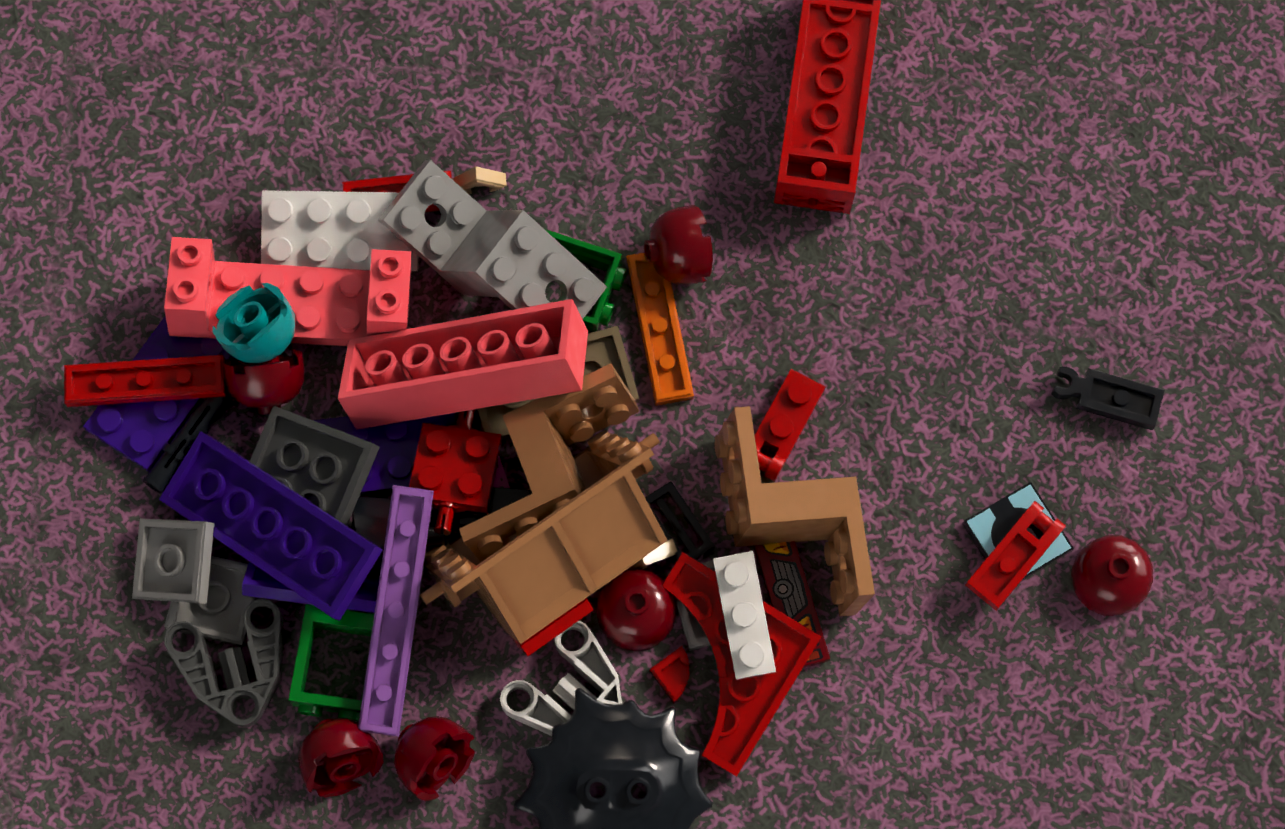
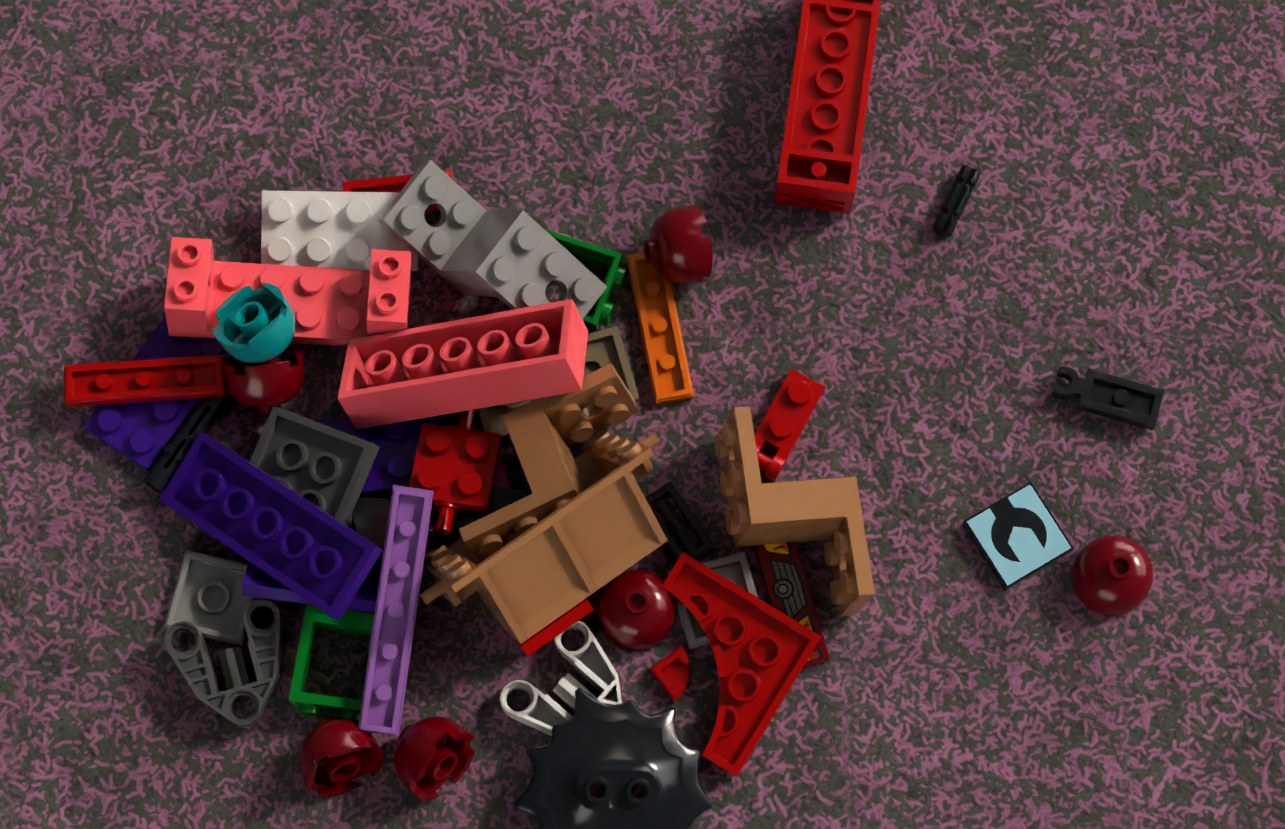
light grey tile [132,518,214,604] -> none
tan tile [452,166,507,194] -> none
tile [627,538,678,571] -> none
white plate [713,551,776,680] -> none
red plate [965,501,1066,611] -> none
none -> black axle [933,165,980,238]

